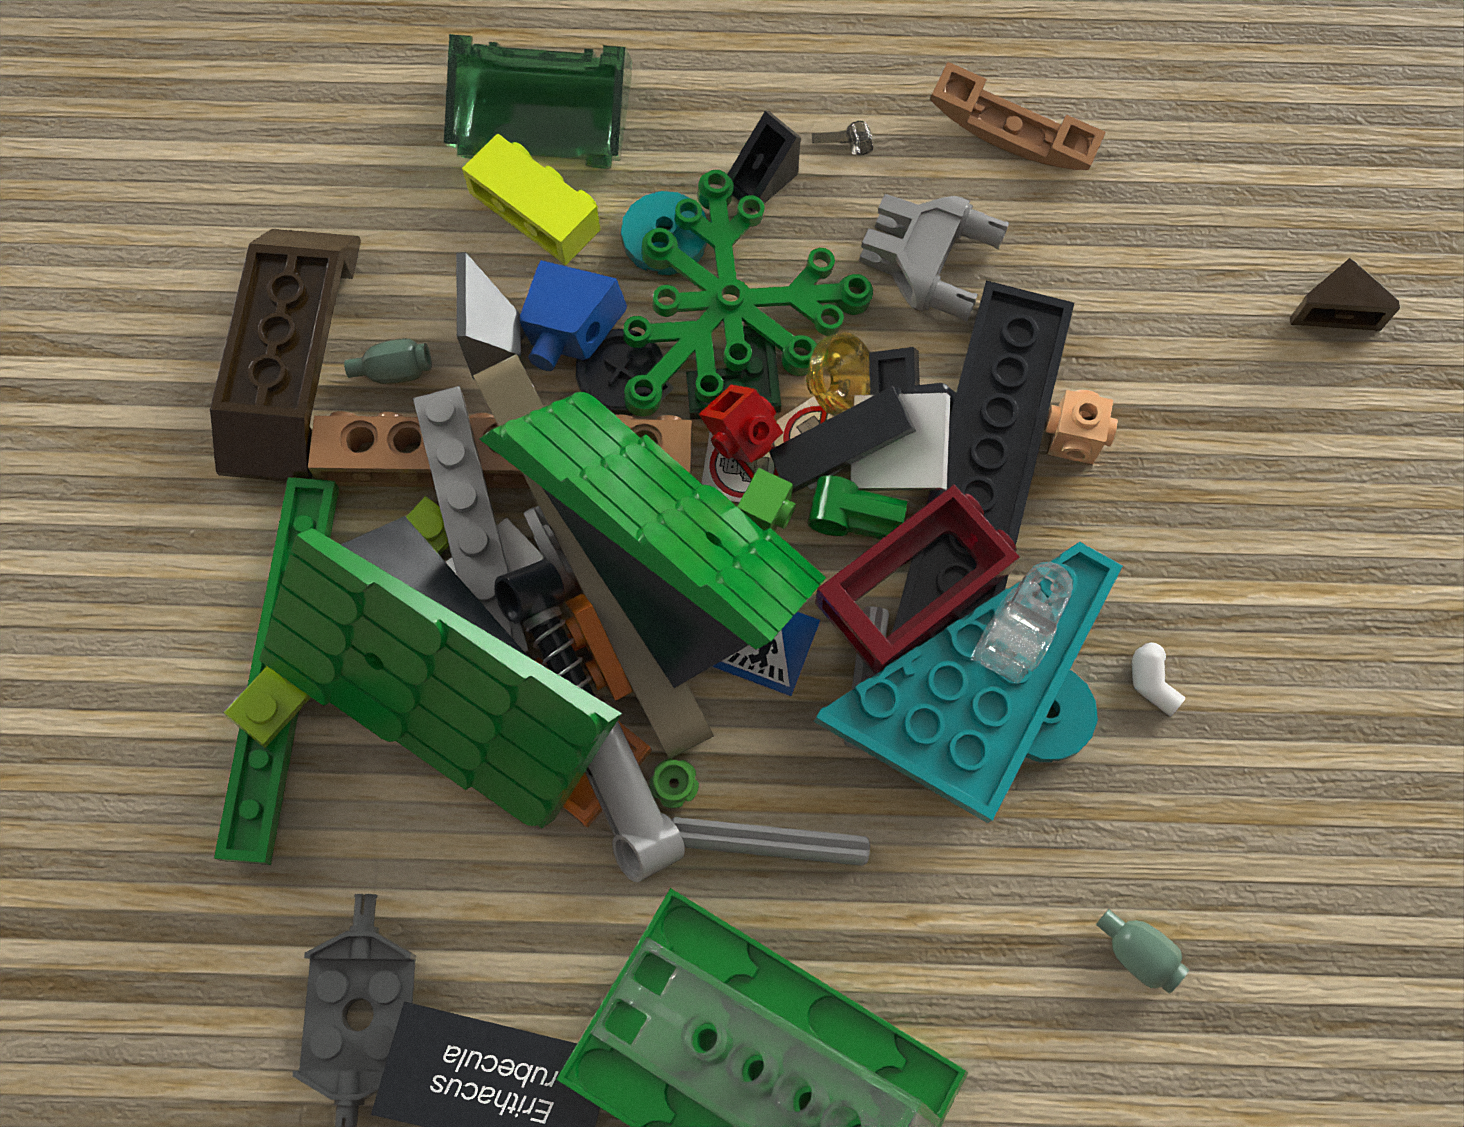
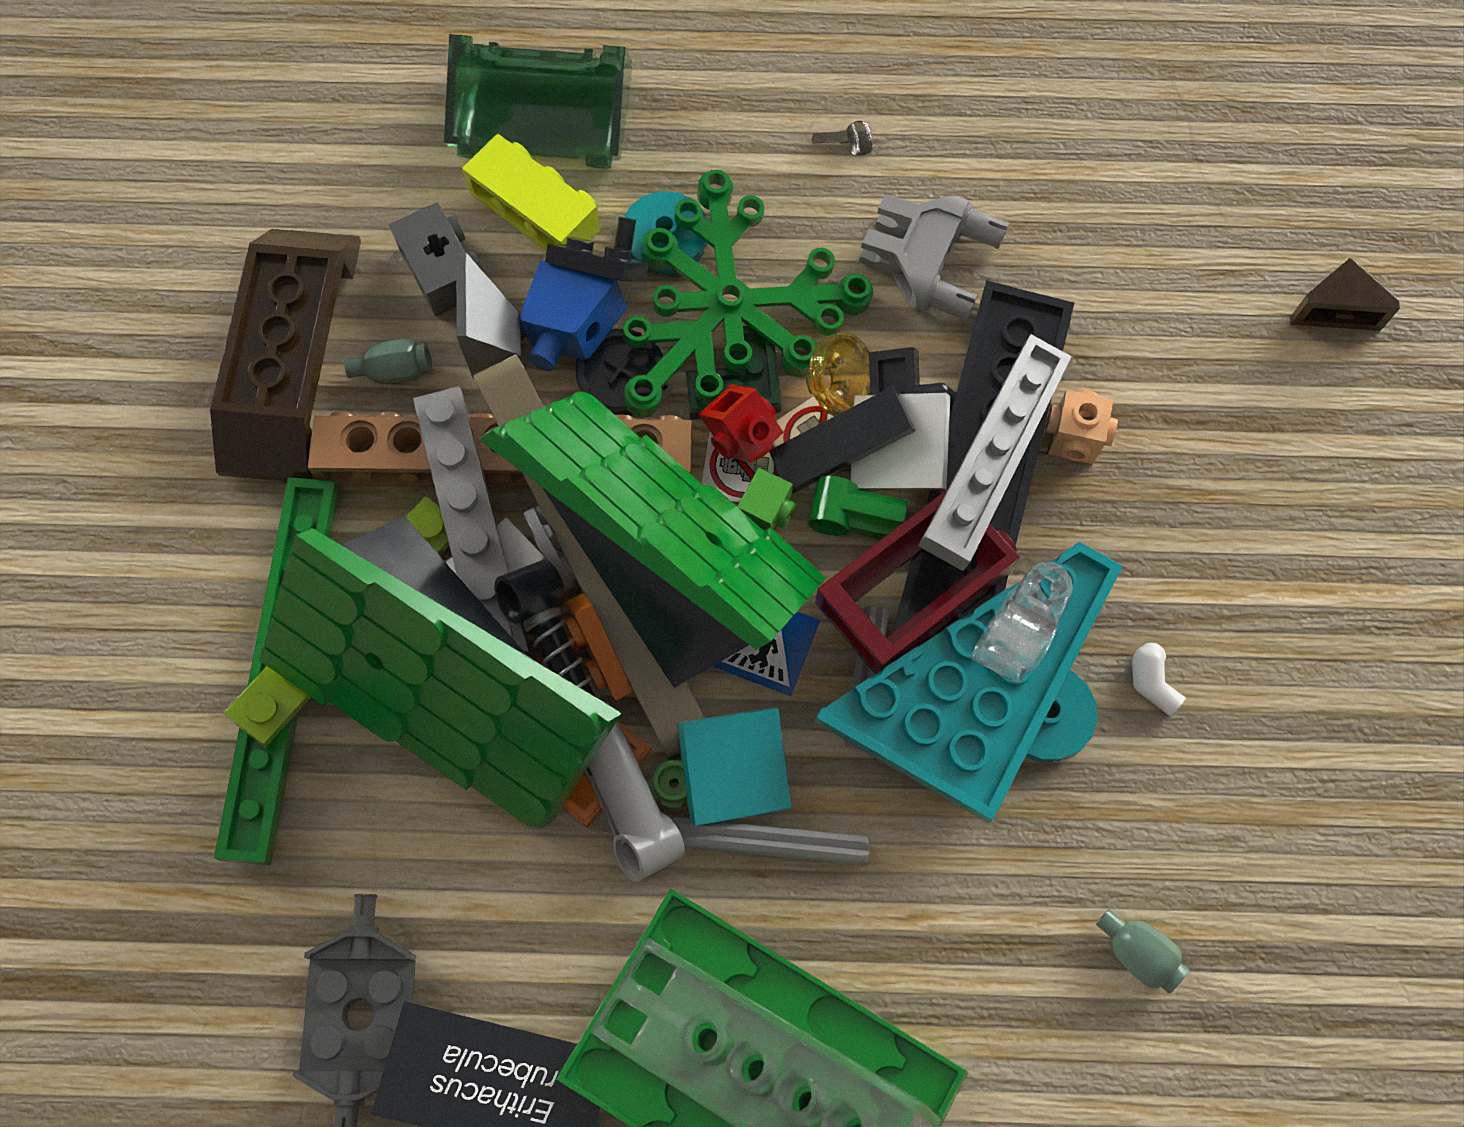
black slope [727,111,801,212] -> none
medium nougat slope [930,62,1106,170] -> none
none -> dark grey brick [389,202,484,316]
none -> black plate [545,216,648,281]
none -> teal tile [677,707,792,826]
none -> light grey plate [919,334,1072,571]

